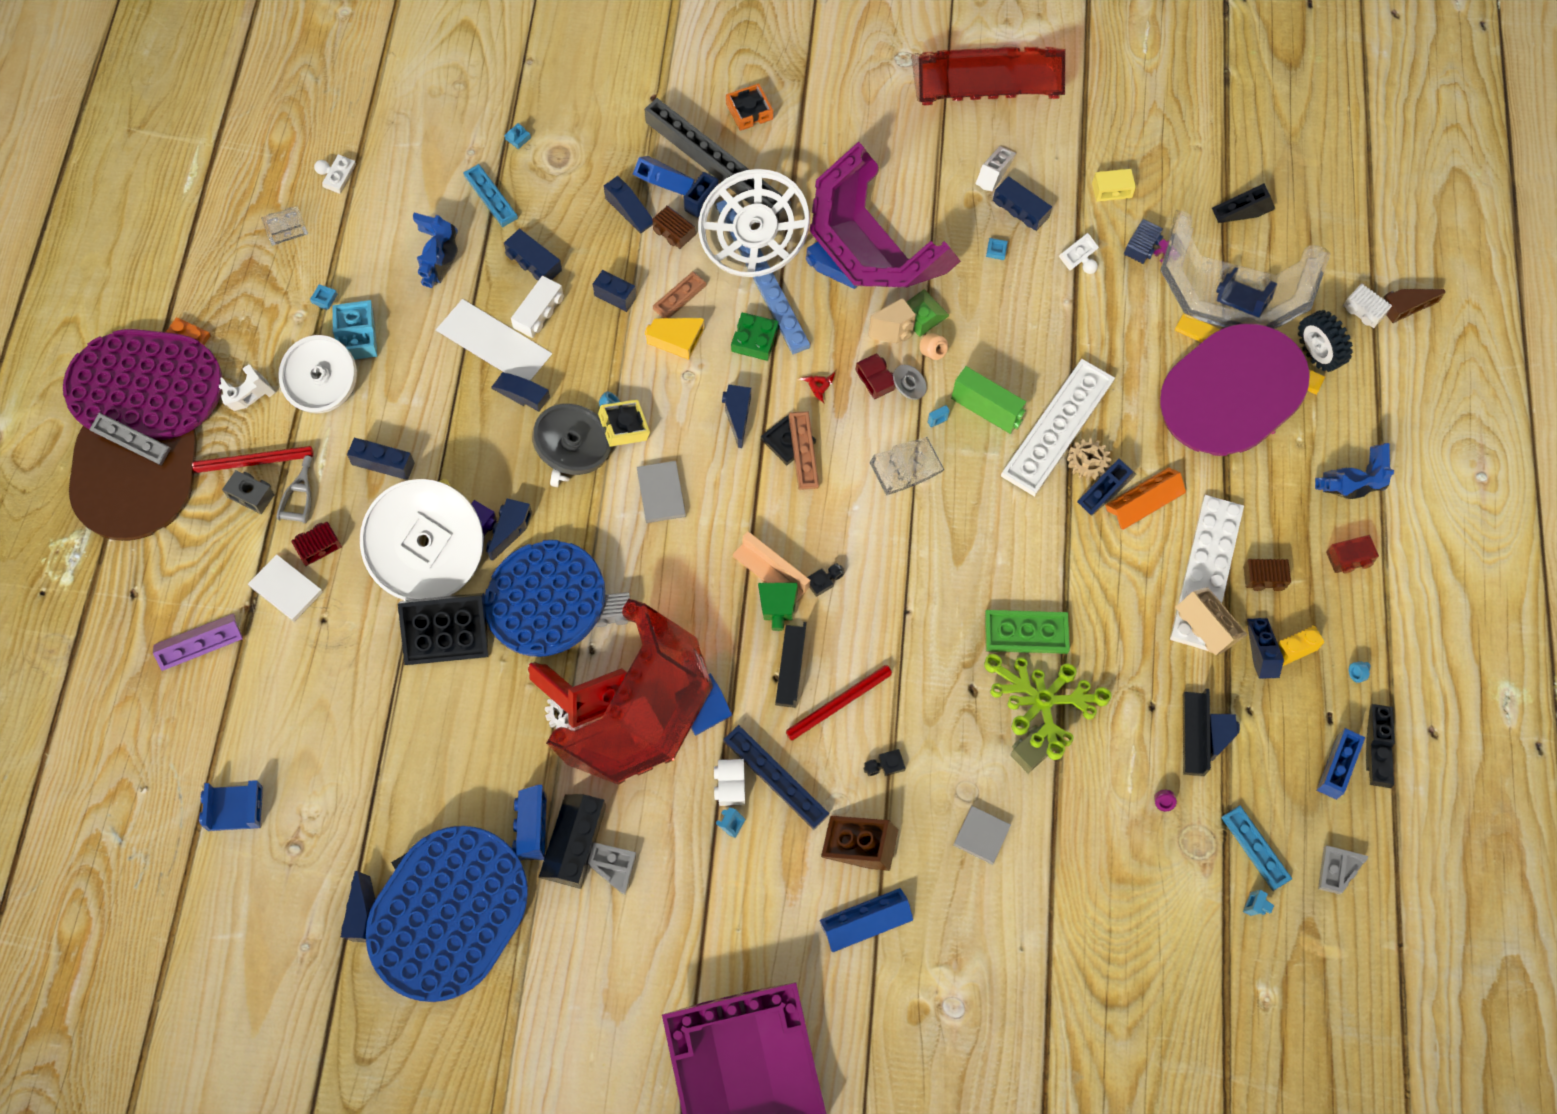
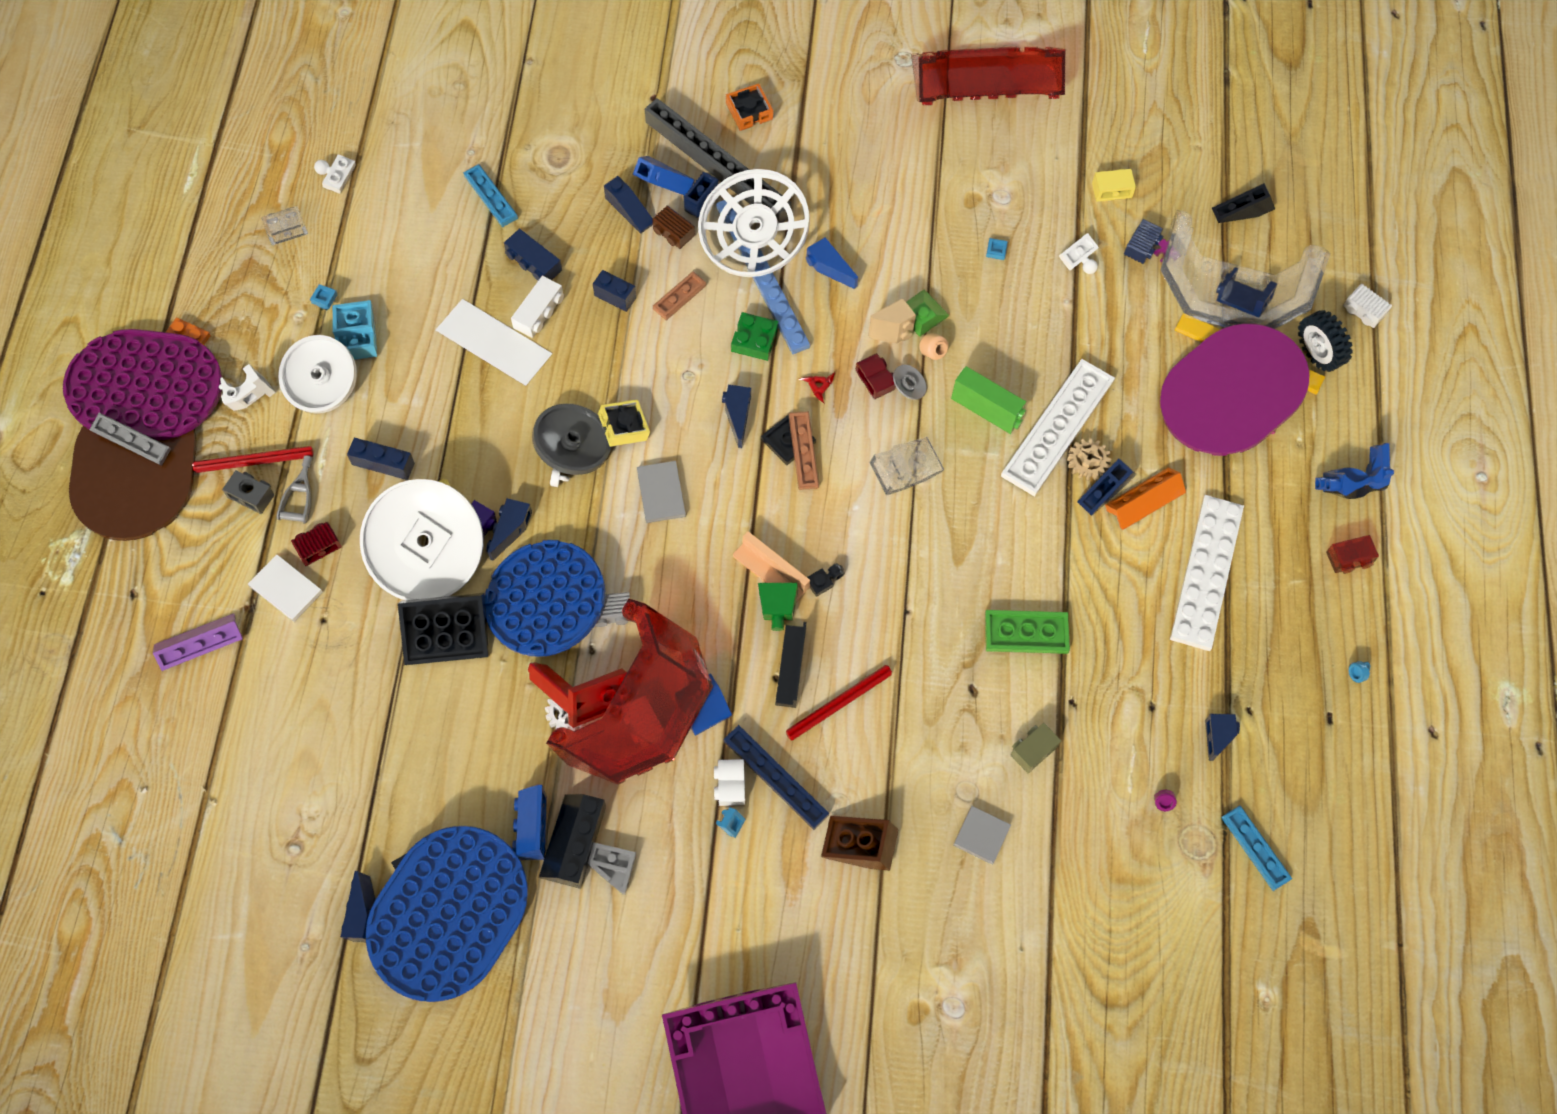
blue panel [199,780,263,831] -> none
blue hips [413,212,458,288] -> none
dark blue slope [491,372,550,412] -> none
dark azure tile [504,123,531,149] -> none
dark azure tile [599,391,620,406] -> none
yellow slope [645,318,705,360] -> none
magenta windscreen [810,142,961,288] -> none
blue panel [819,888,913,952] -> none
black plate [863,749,906,776] -> none
dark azure tile [927,405,950,427] -> none
white slope [976,146,1016,191] -> none
lime plant [984,654,1112,760] -> none
dark blue brick [992,176,1052,231] -> none
tan slope [1175,587,1248,655] -> none
black panel [1183,688,1211,776] -> none
reddish brown brick [1243,559,1291,591] -> none
dark azure tile [1243,890,1274,916] -> none
dark blue slope [1247,618,1284,679] -> none
yellow brick [1278,625,1324,666] -> none
blue brick [1316,728,1365,800] -> none
light grey wing [1318,845,1368,894] -> none
black slope [1366,704,1395,788] -> none
reddish brown slope [1384,289,1446,323] -> none

